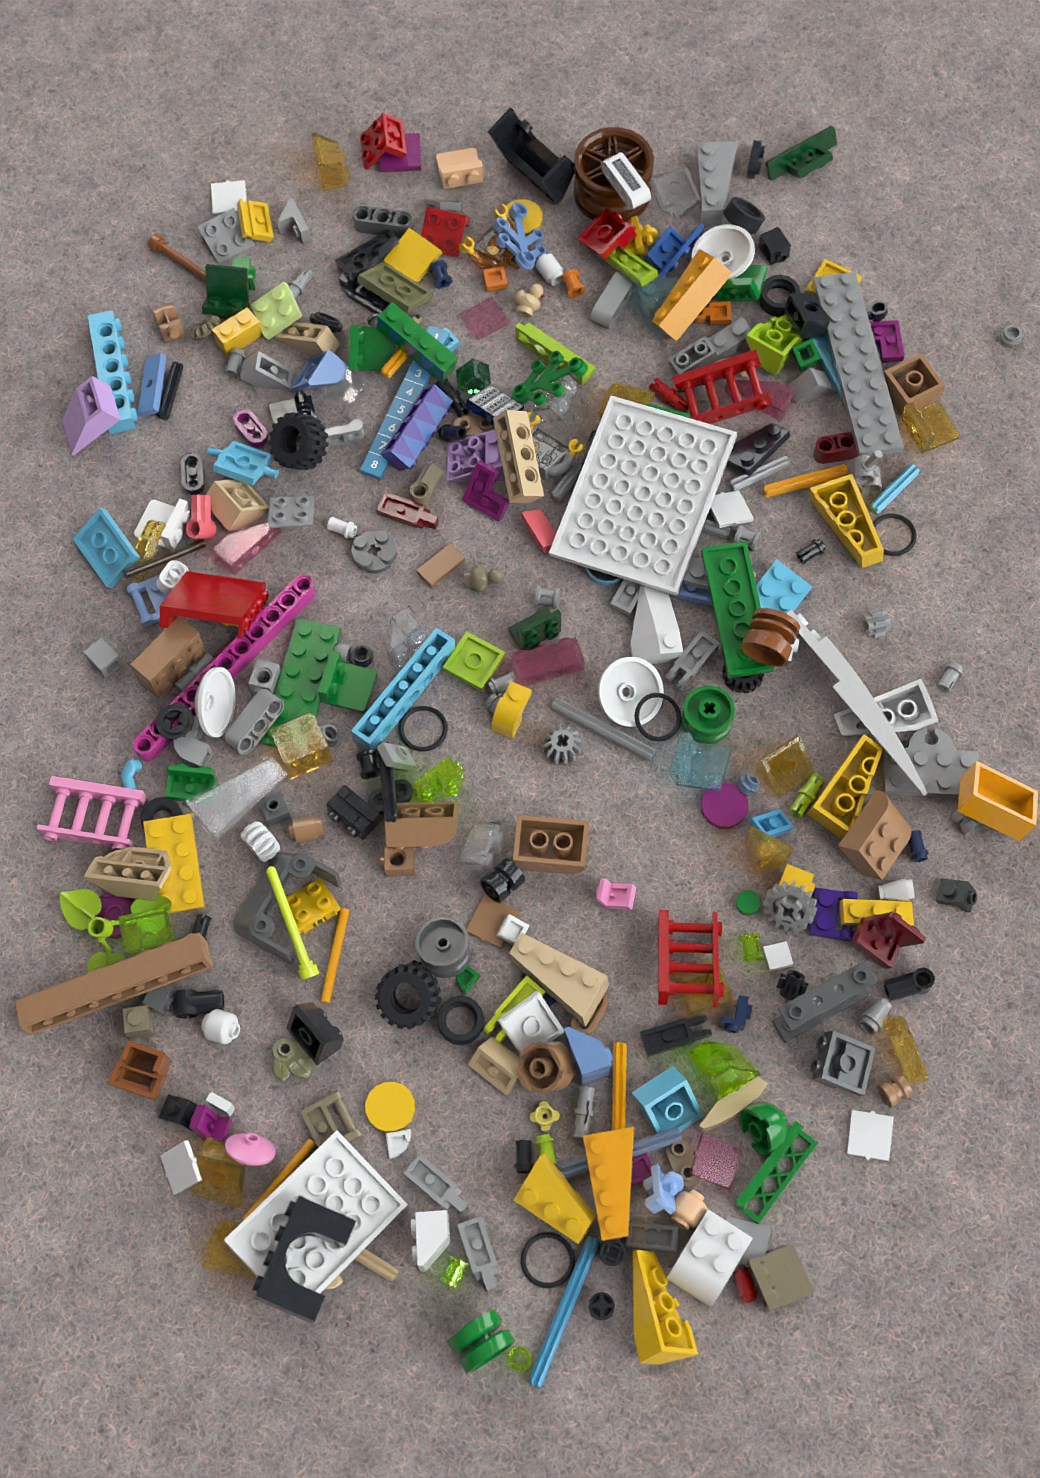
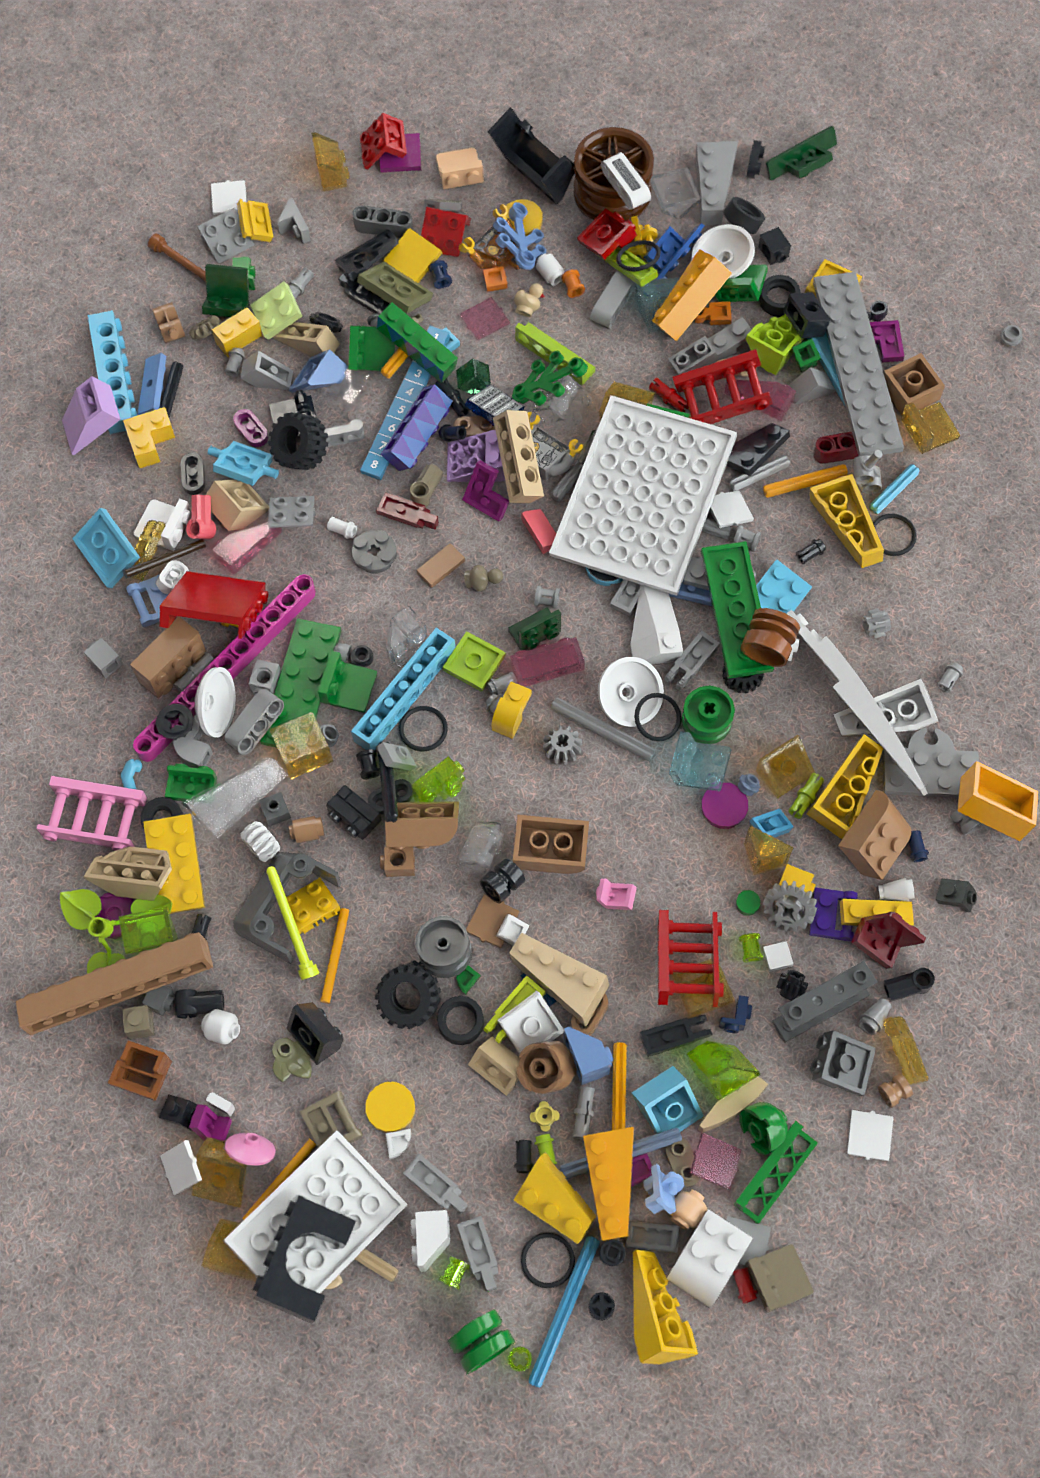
none -> yellow brick [123,407,175,469]
none -> black tyre [616,240,661,271]

